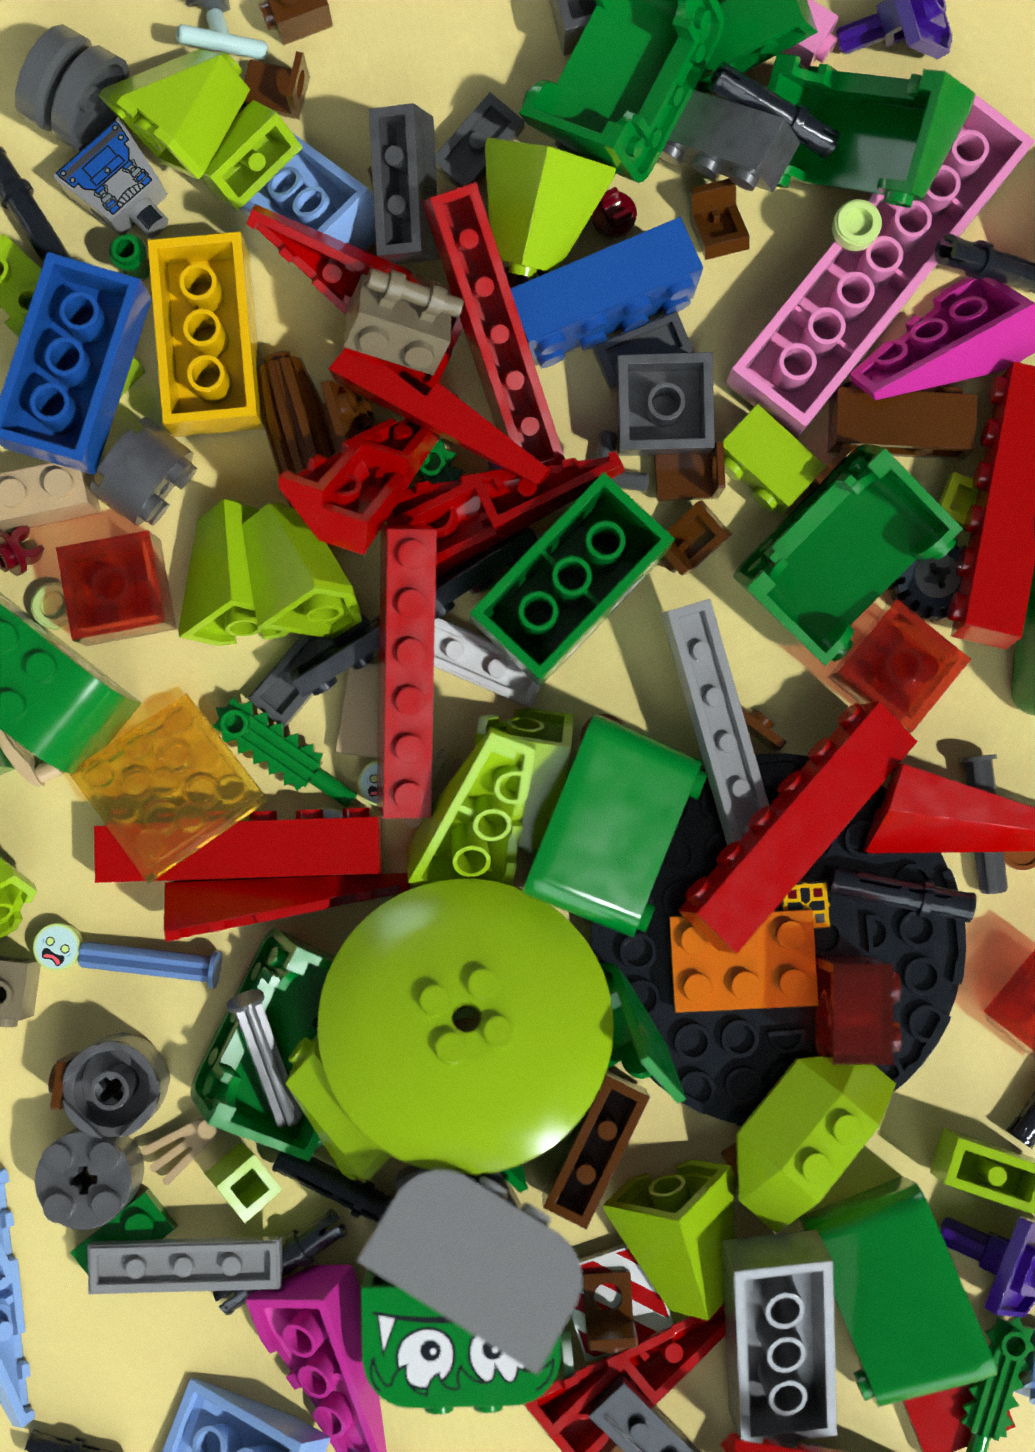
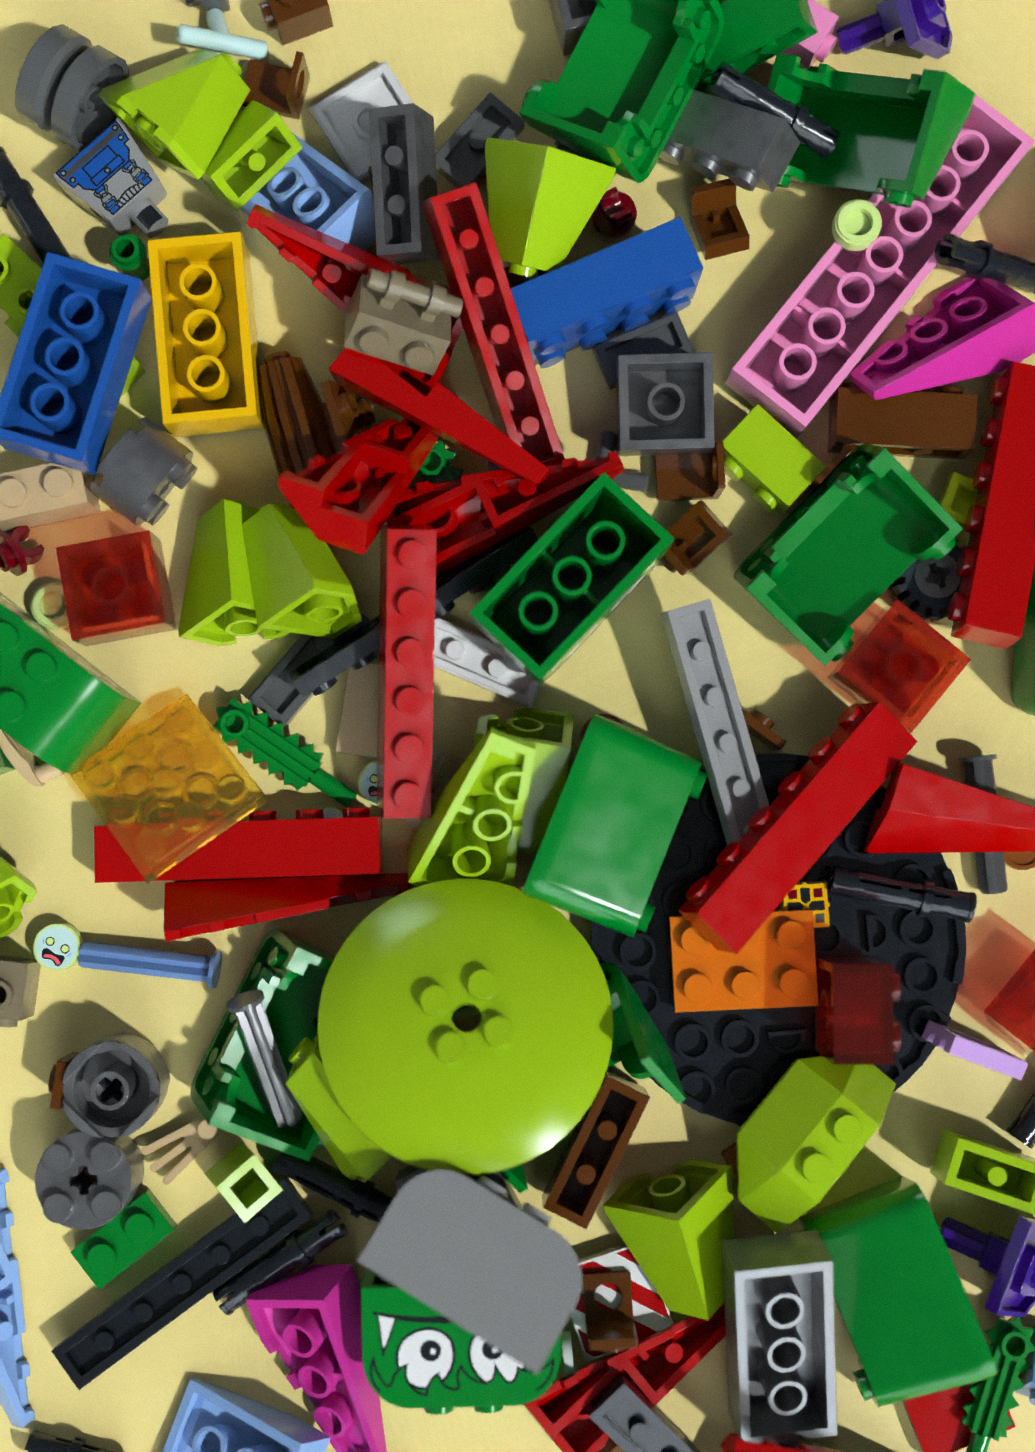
light grey tile [88,1236,283,1294] -> none
none -> black plate [51,1176,314,1390]
none -> white tile [309,61,412,185]
none -> lavender tile [922,1020,1028,1080]

